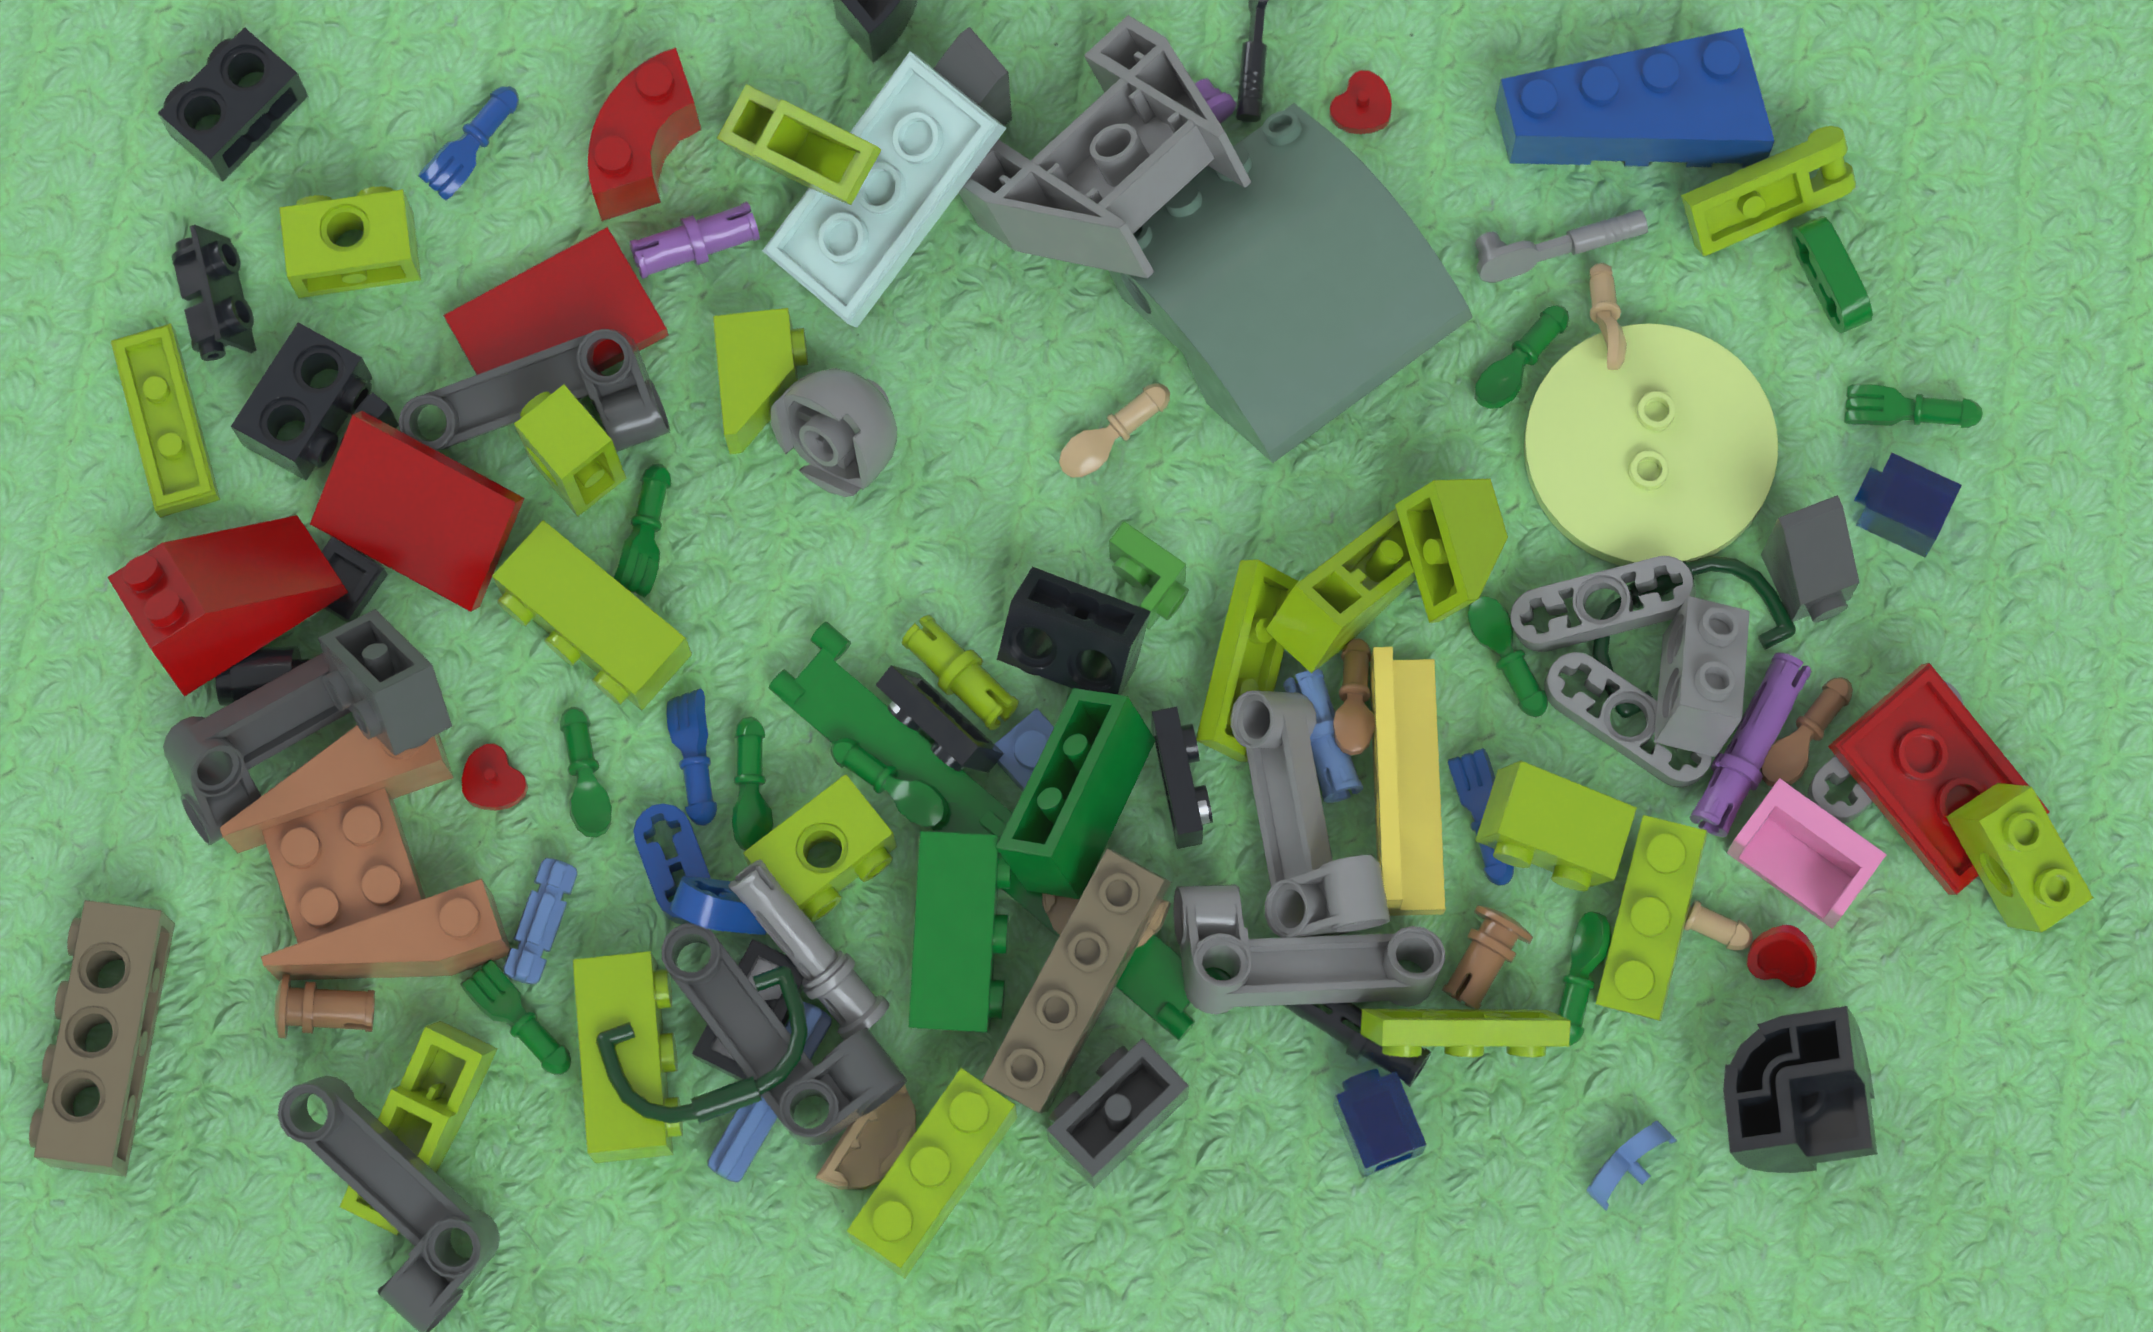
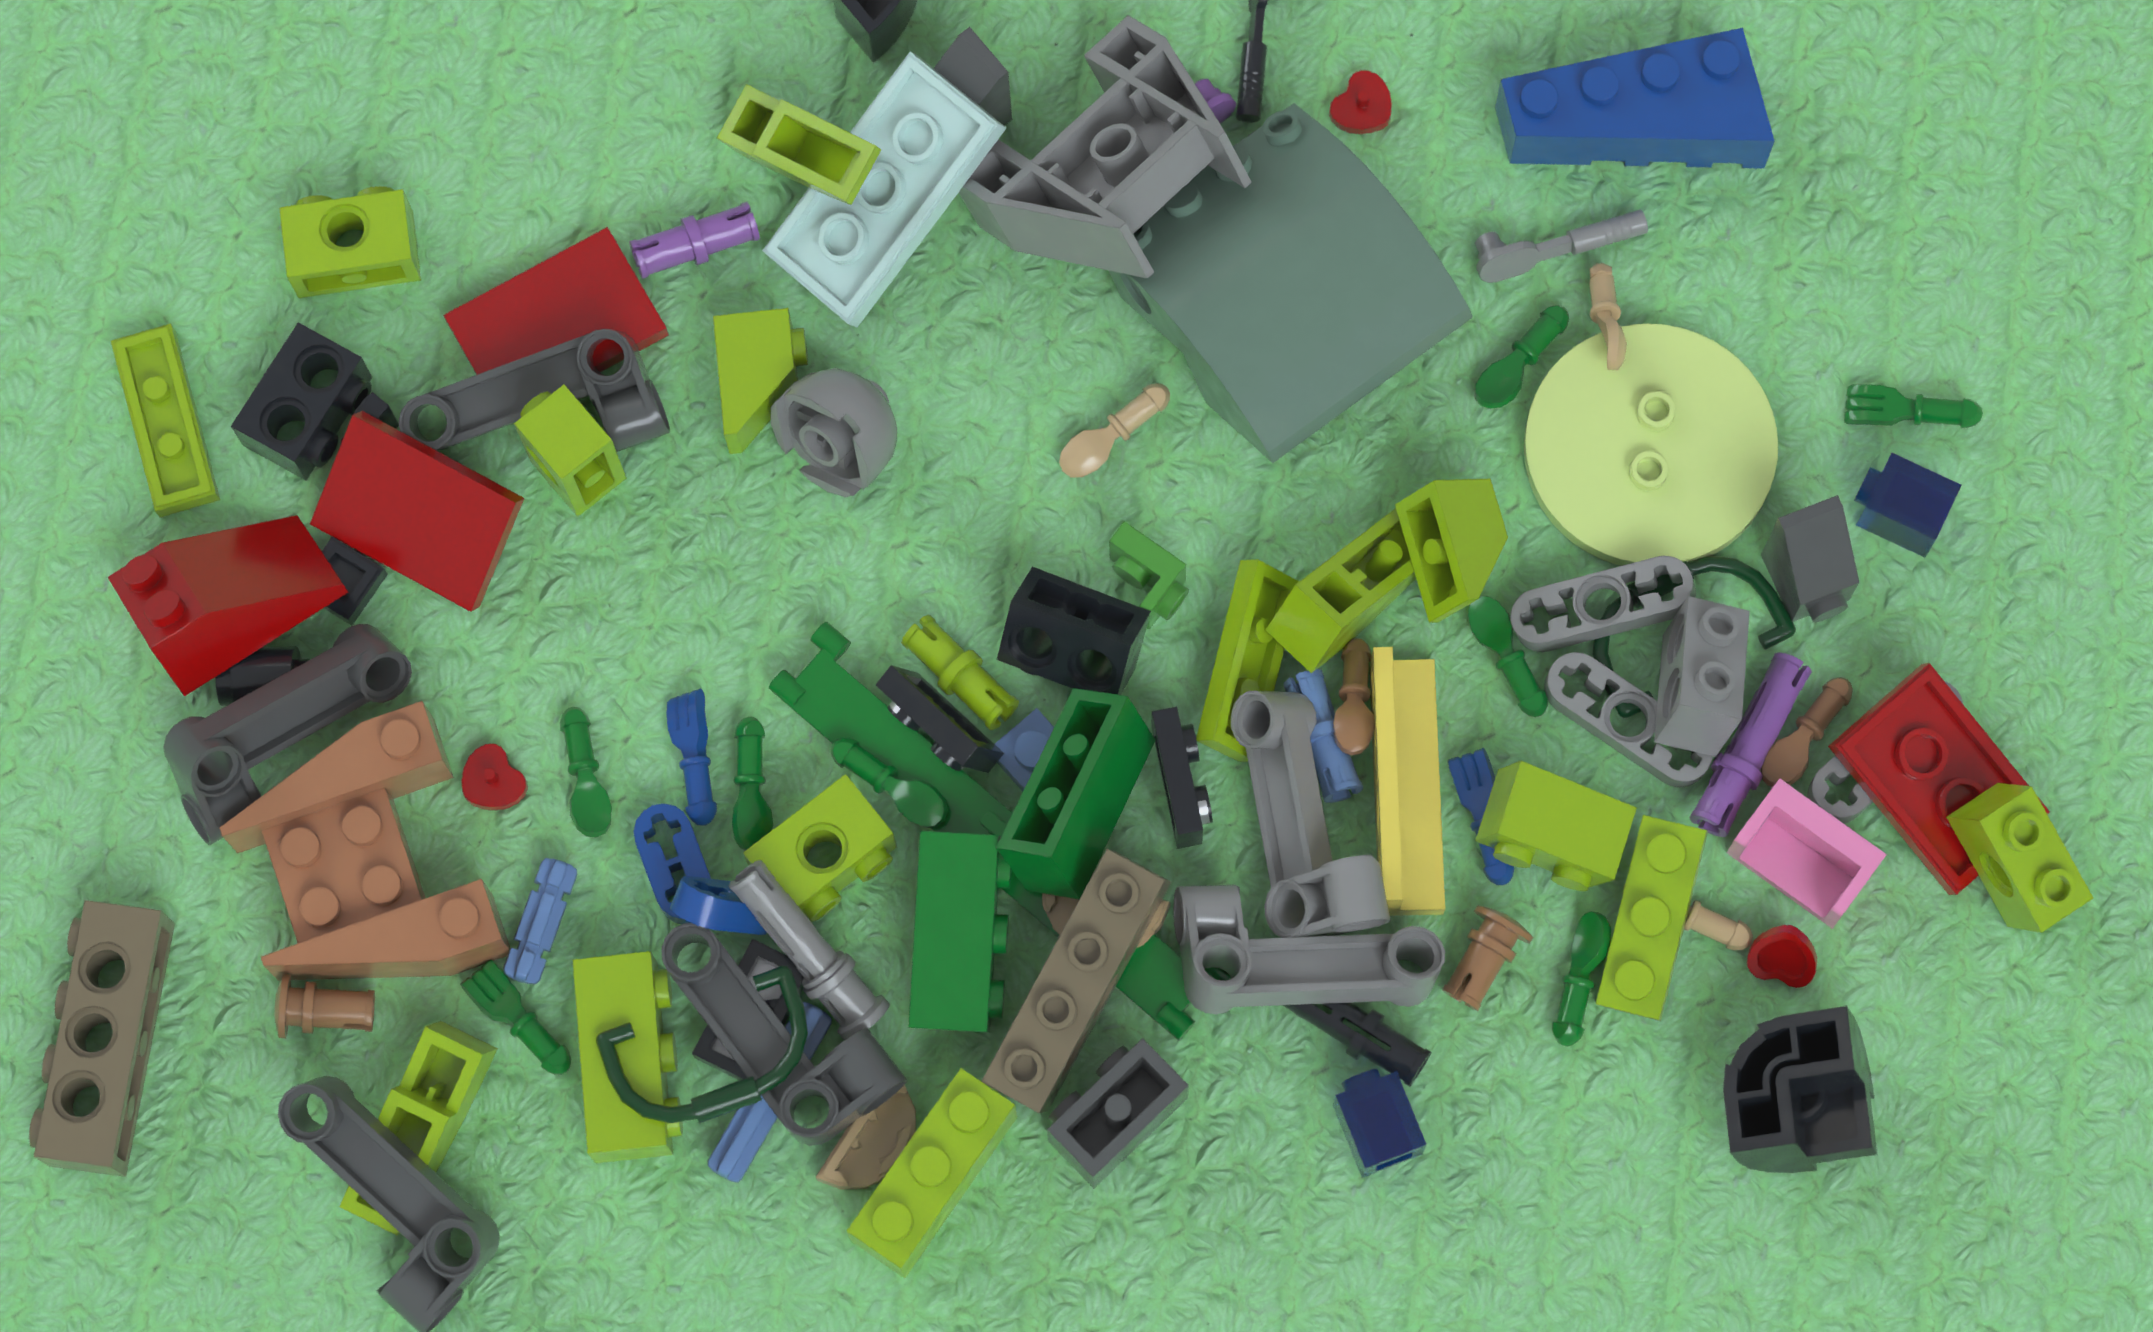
black brick [158,27,308,182] -> none
black hinge [172,225,256,361] -> none
dark grey brick [318,609,452,756] -> none
blue piece [418,86,519,201] -> none
lime brick [492,520,692,711] -> none
red brick [588,47,701,221] -> none
green piece [614,464,671,597] -> none
lime plate [1361,1009,1571,1057] -> none
medium blue piece [1586,1121,1677,1211] -> none
lime plate [1681,126,1856,257] -> none
green beam [1791,216,1873,334] -> none

